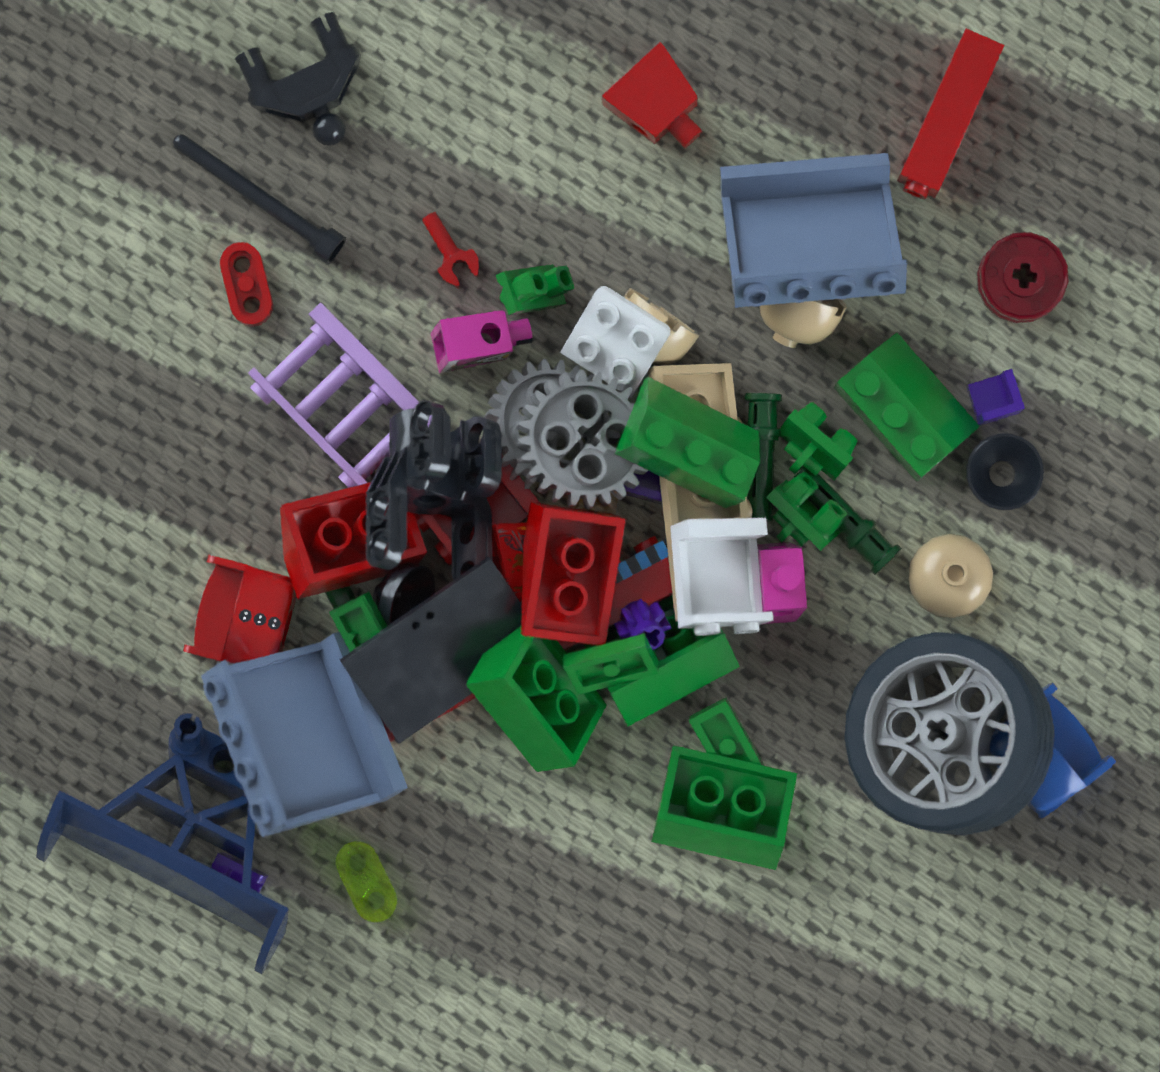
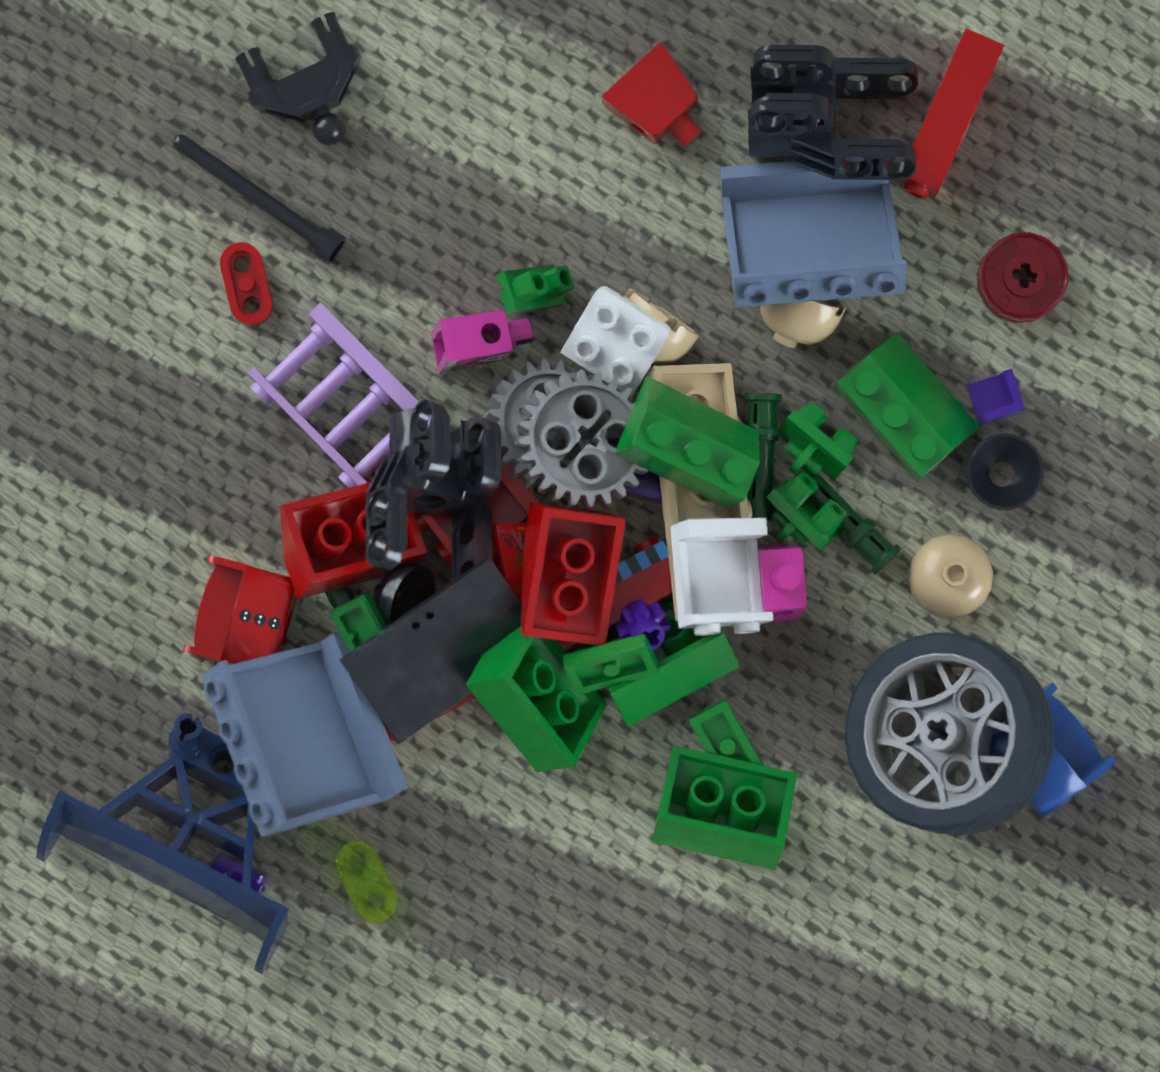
red bar [422,212,479,288] -> none
none -> black piece [748,45,919,180]

